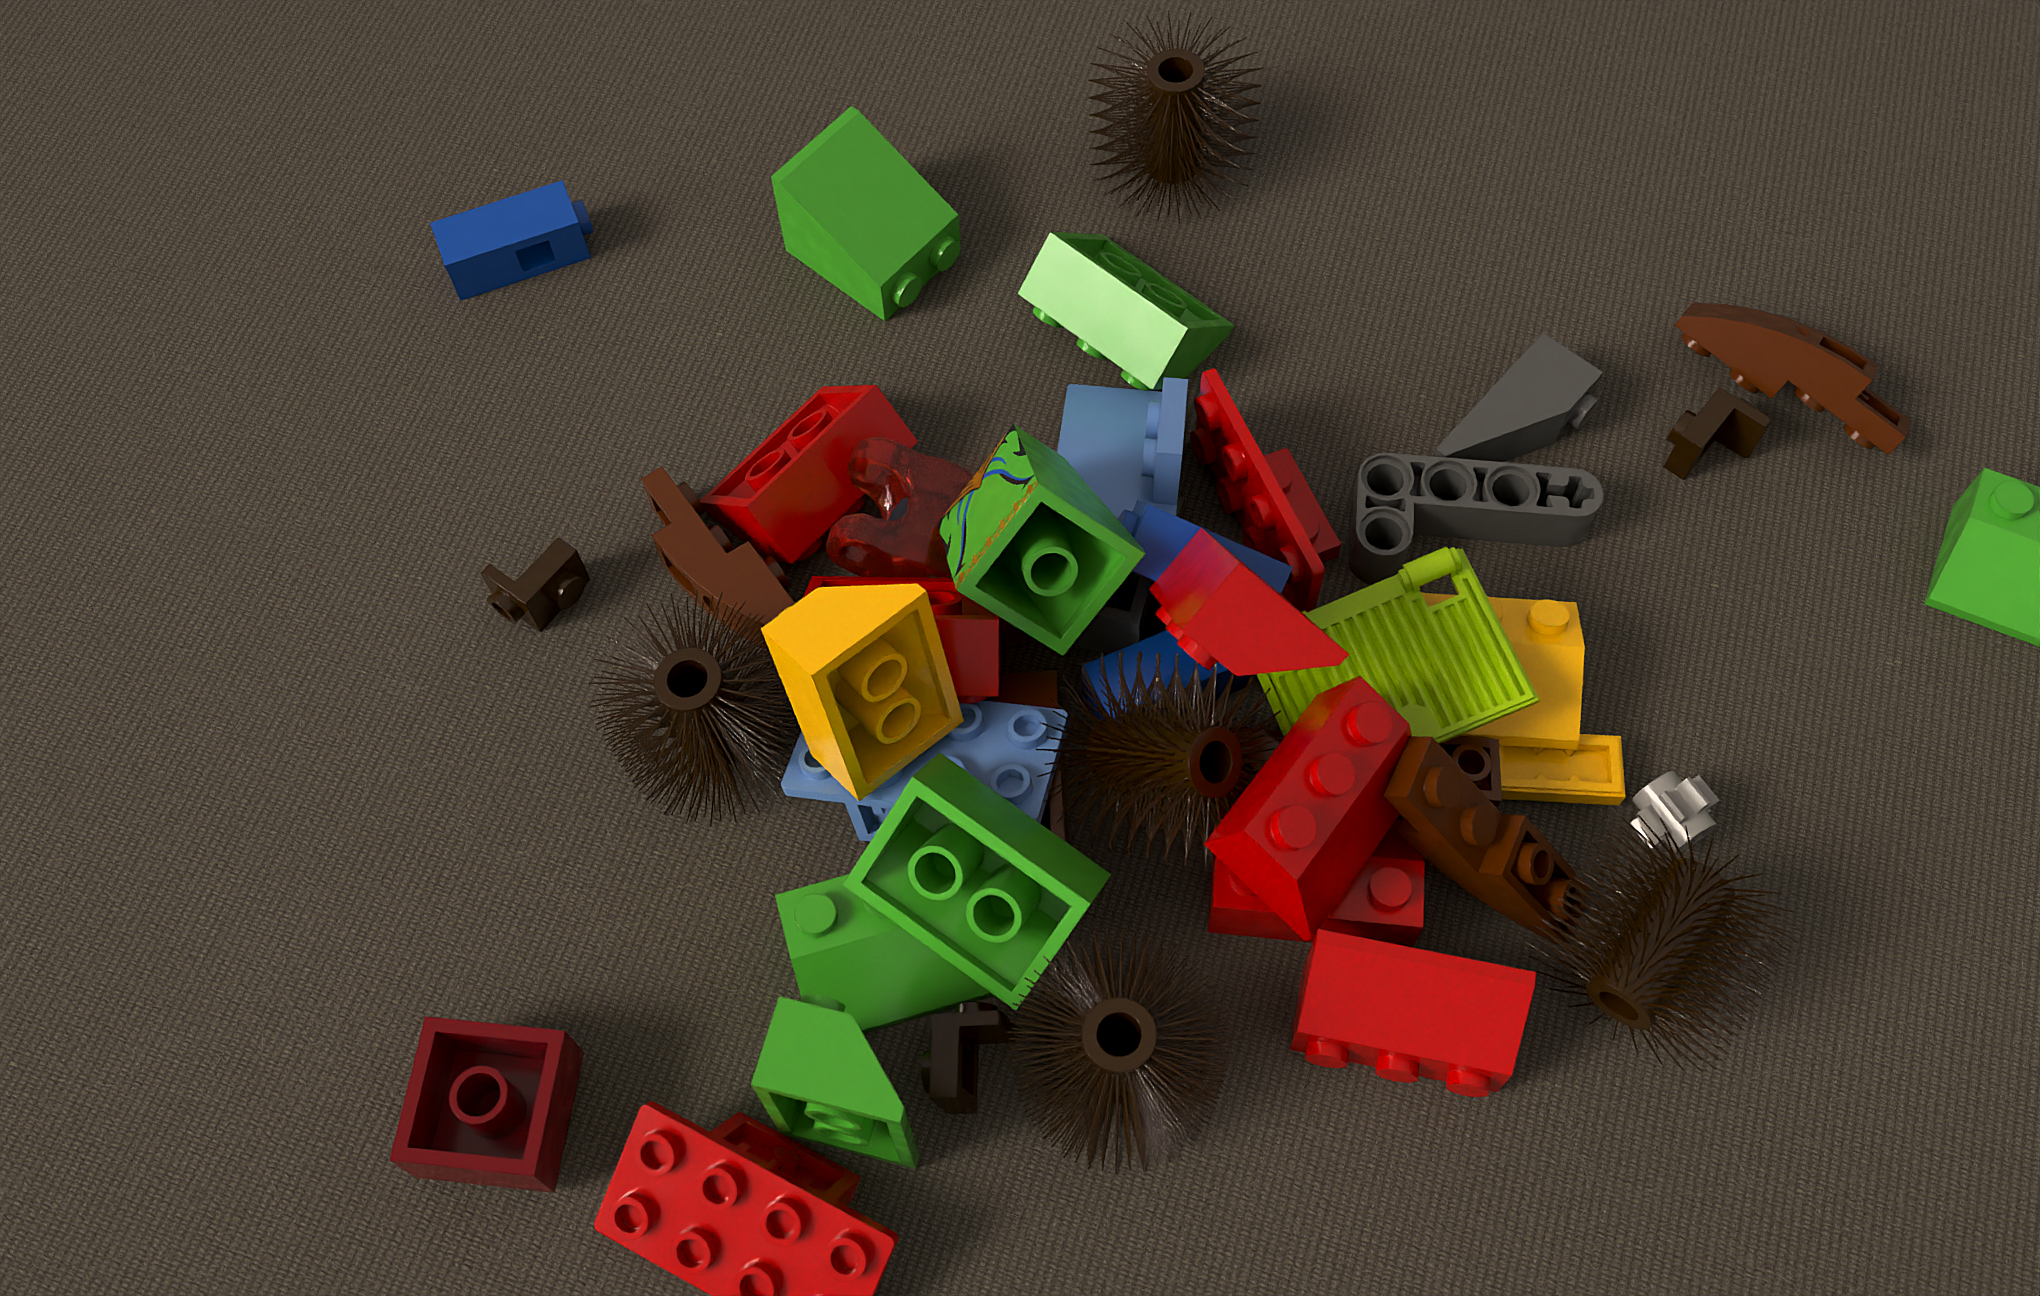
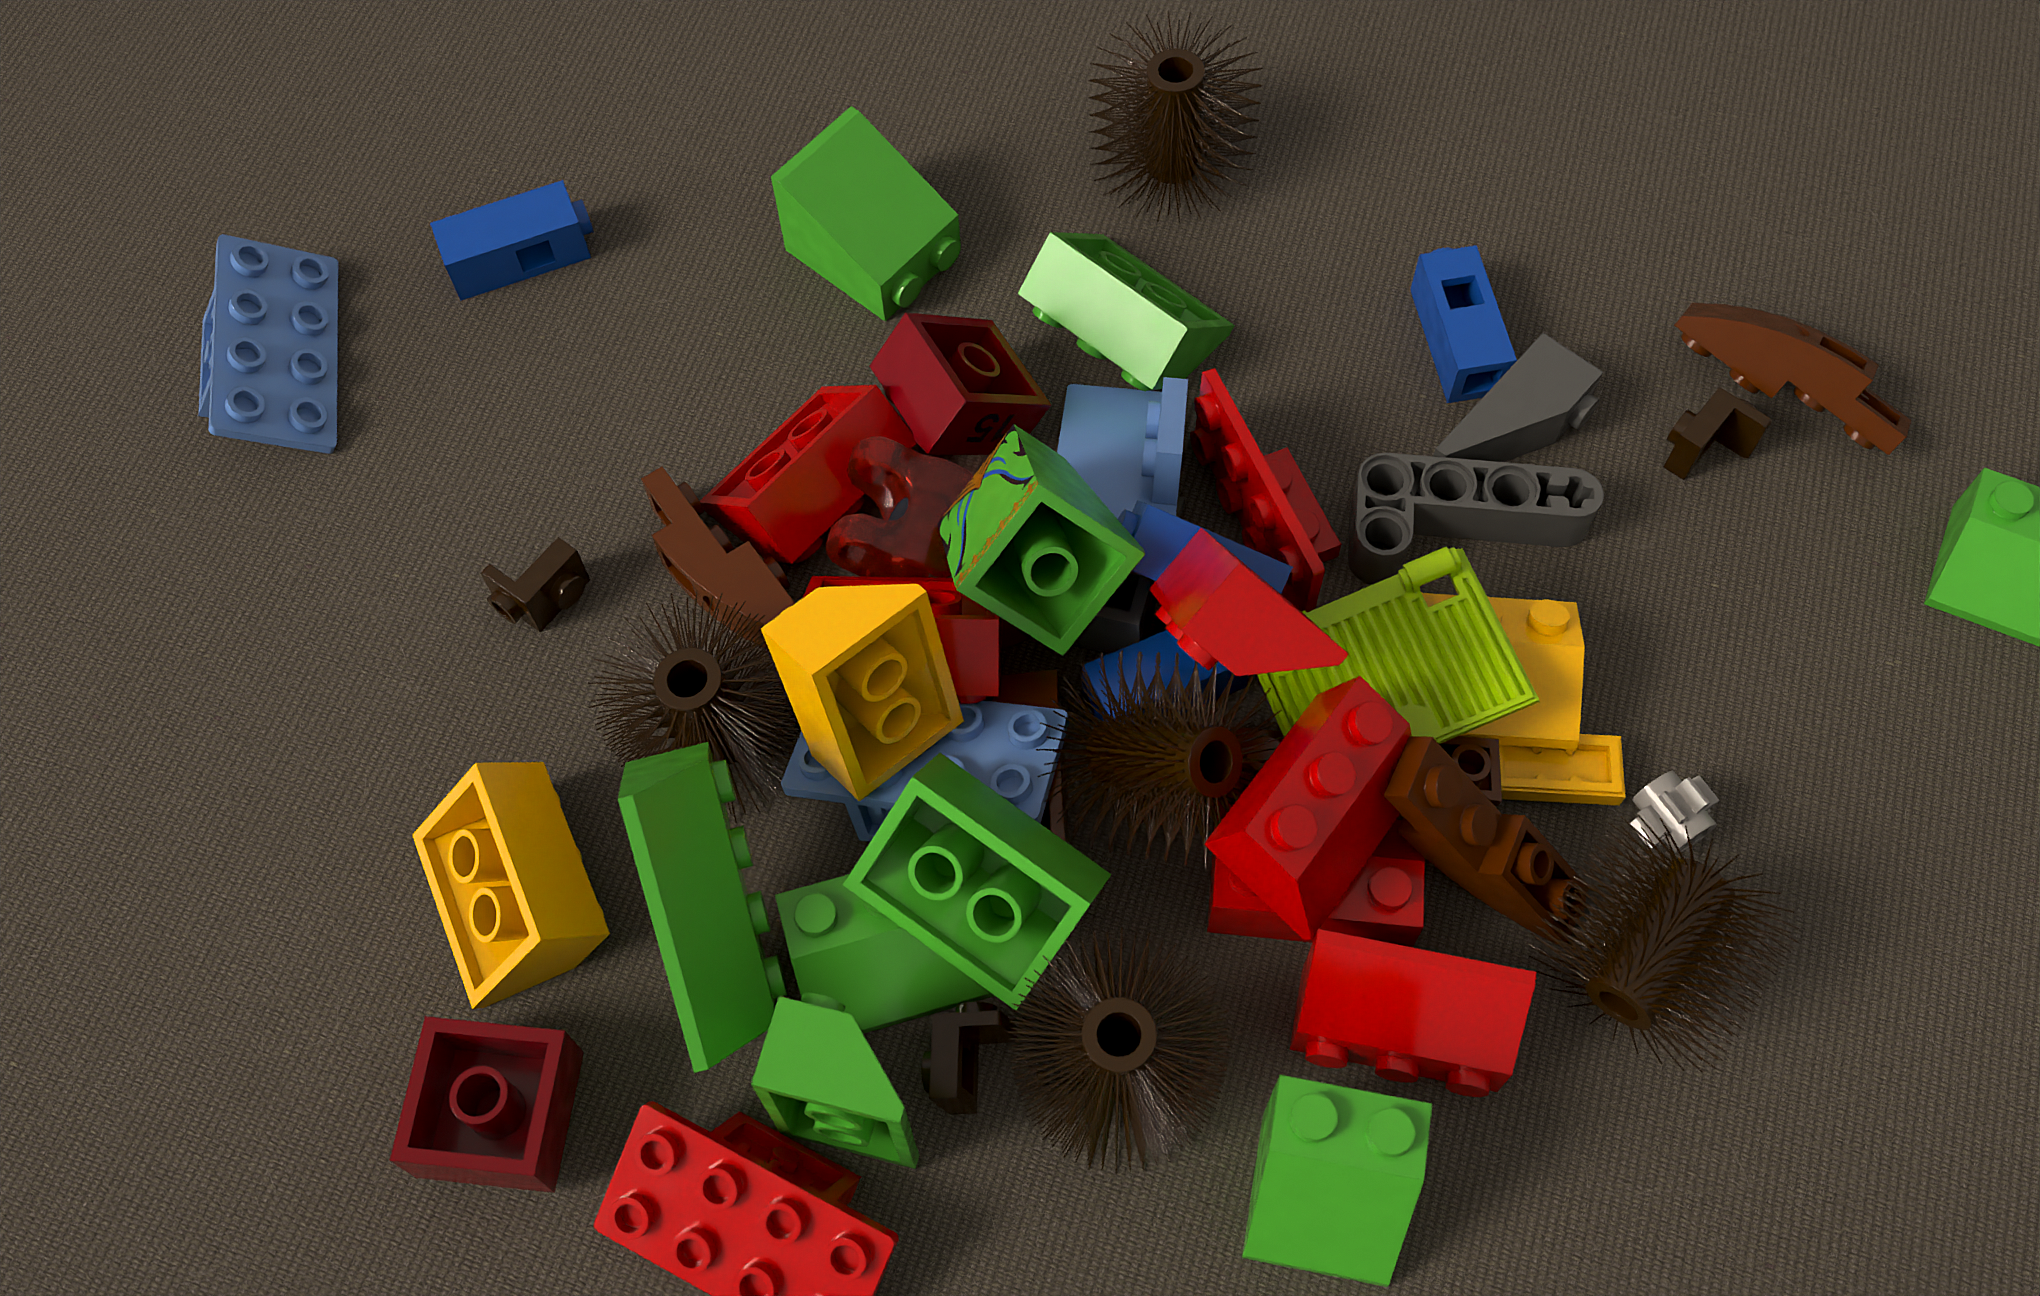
none -> medium blue bracket [198,234,338,454]
none -> yellow slope [412,762,610,1009]
none -> bright green slope [618,742,788,1073]
none -> dark red brick [869,312,1052,455]
none -> bright green slope [1242,1075,1432,1287]
none -> blue brick [1410,245,1517,403]

